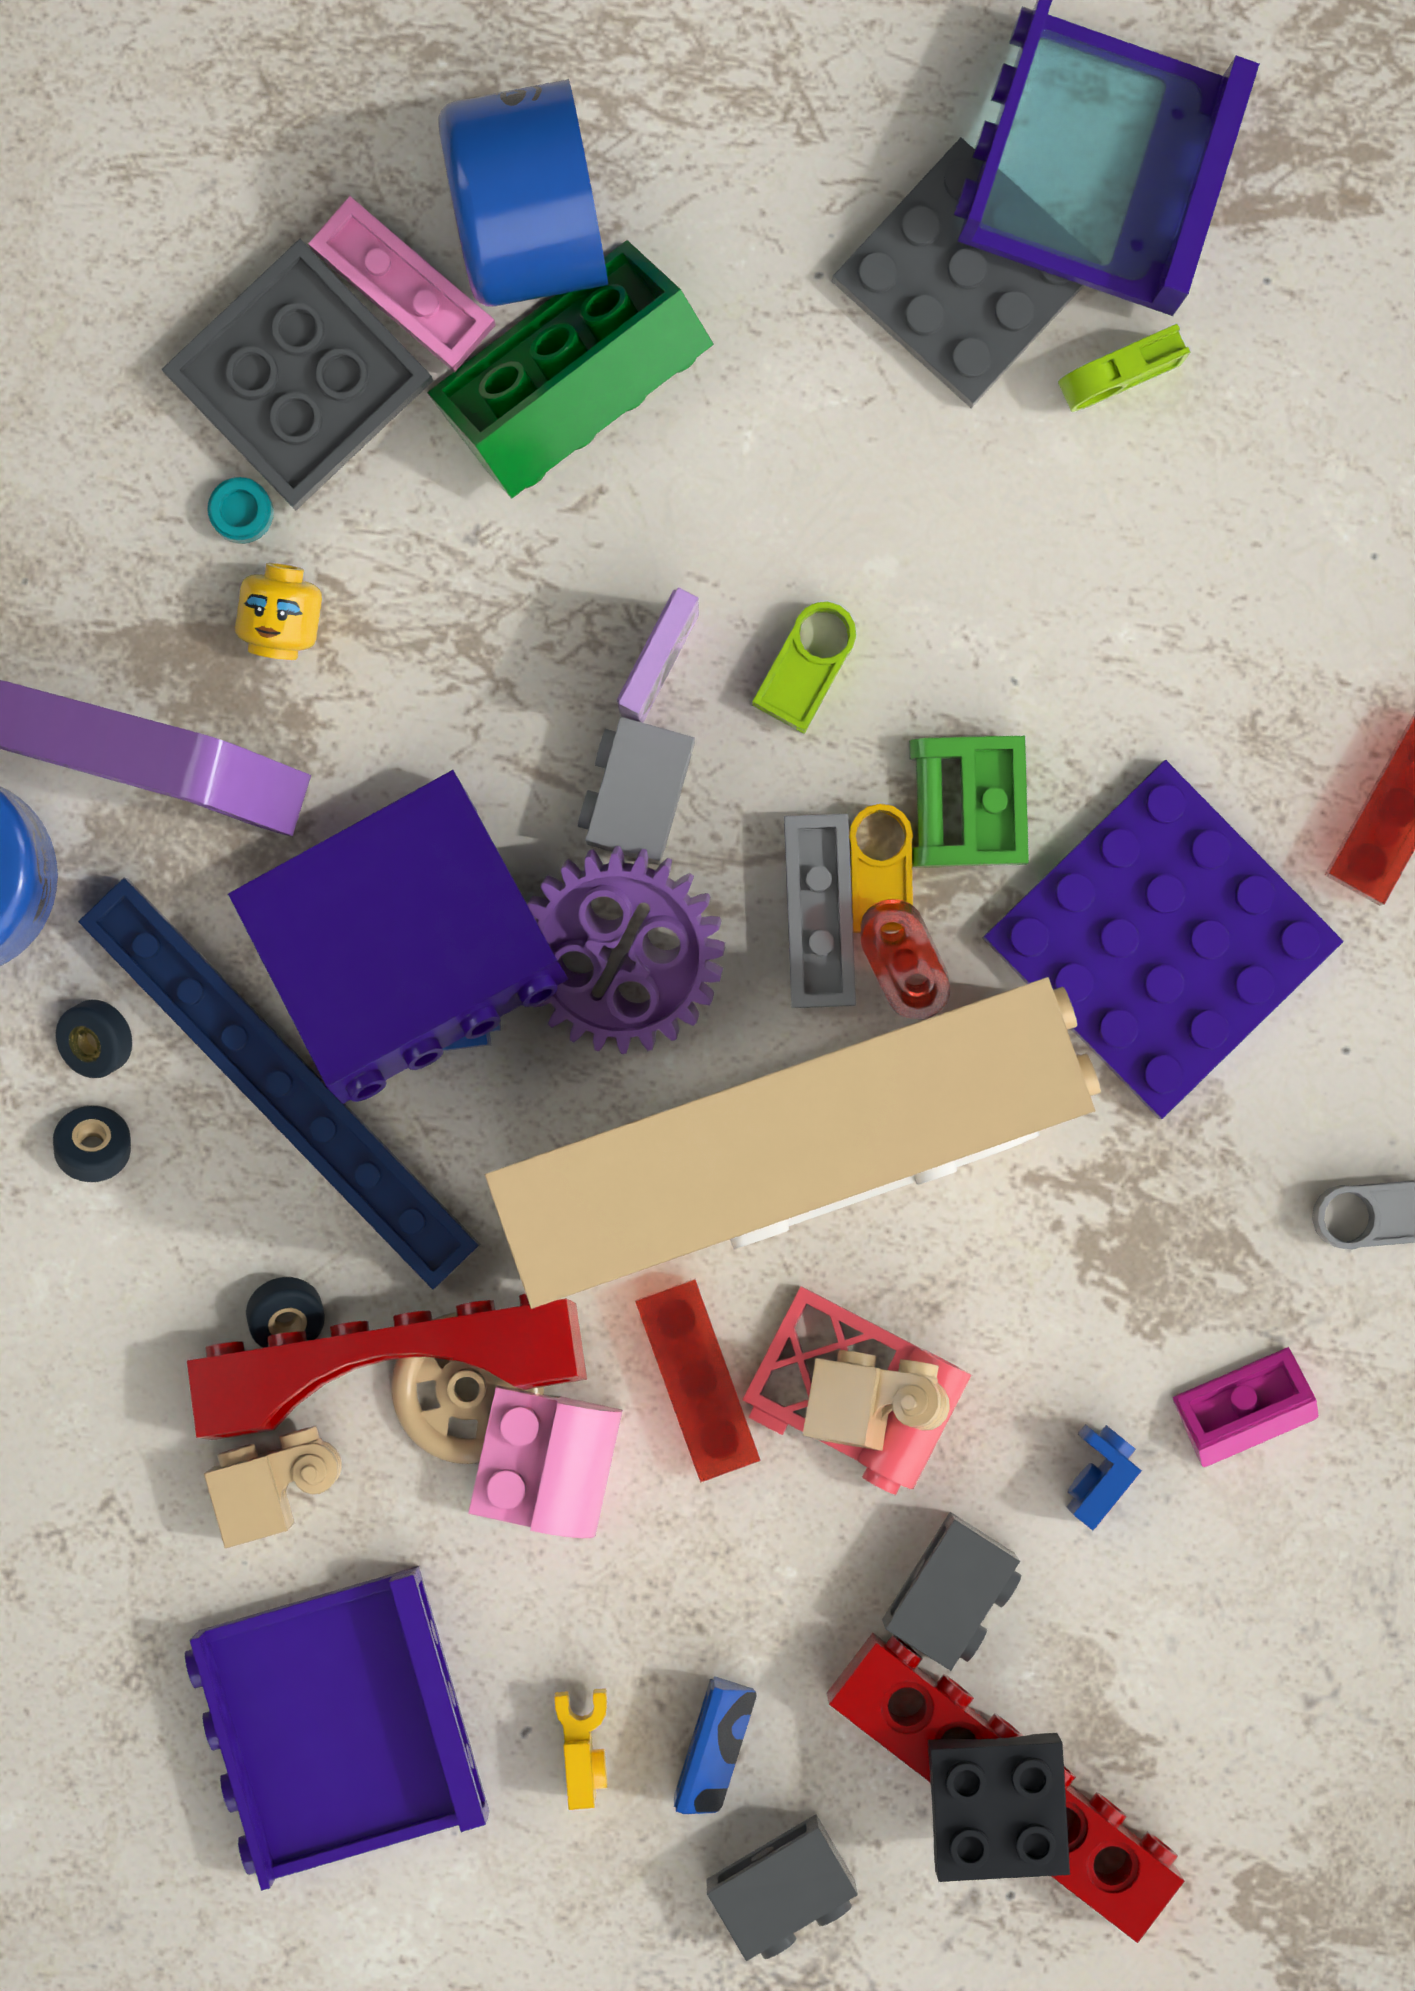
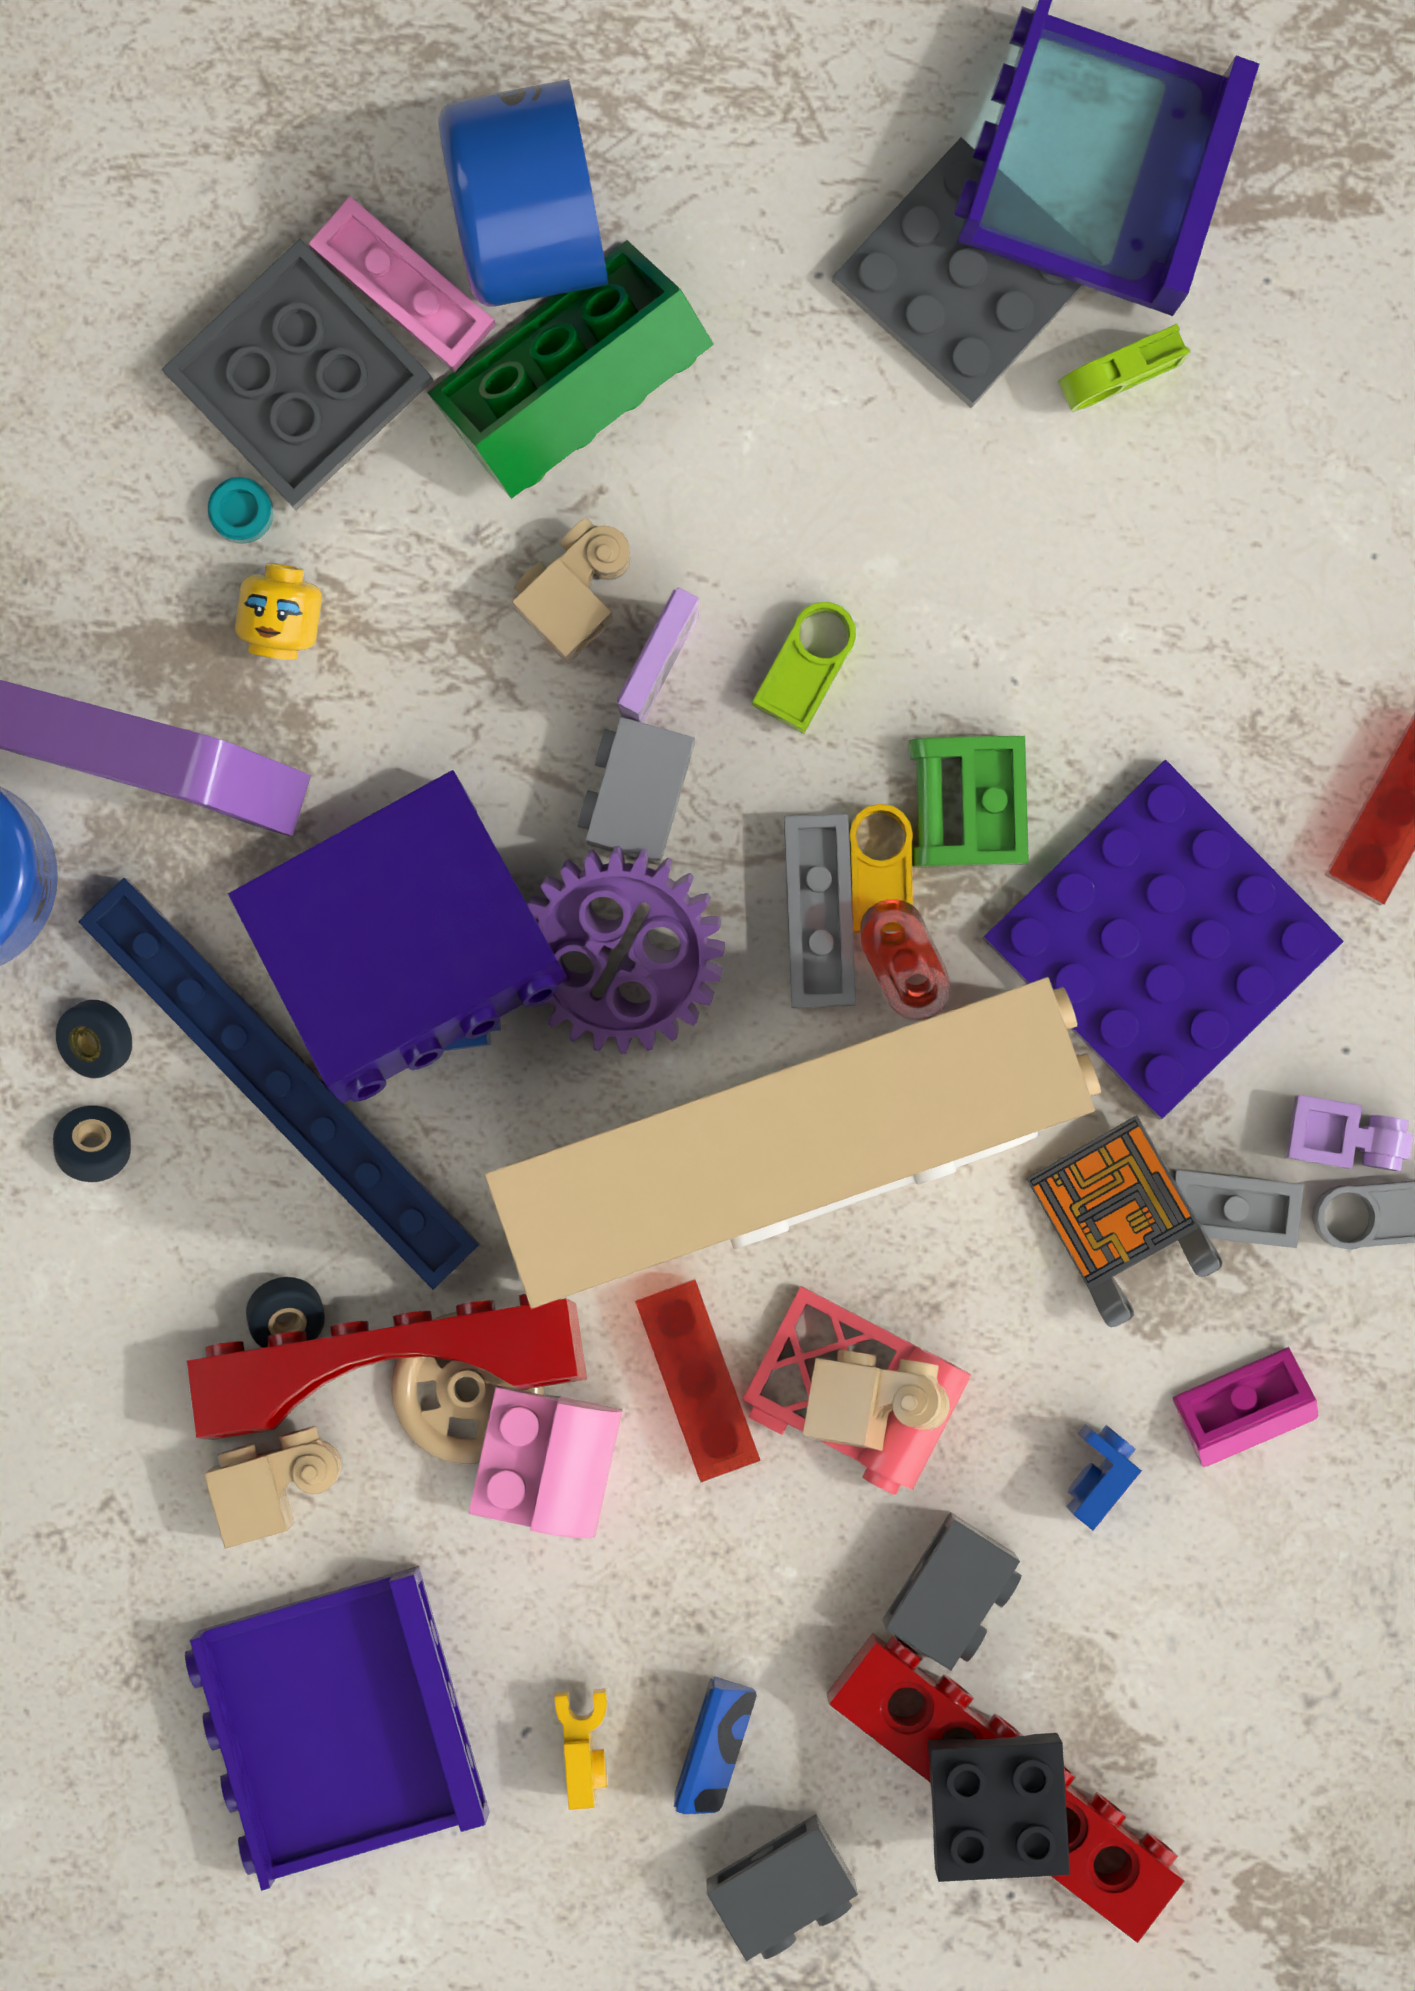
none -> tan brick [512,517,631,664]
none -> flag [1026,1115,1223,1327]
none -> light grey plate [1172,1170,1304,1248]
none -> lavender plate [1285,1095,1413,1171]

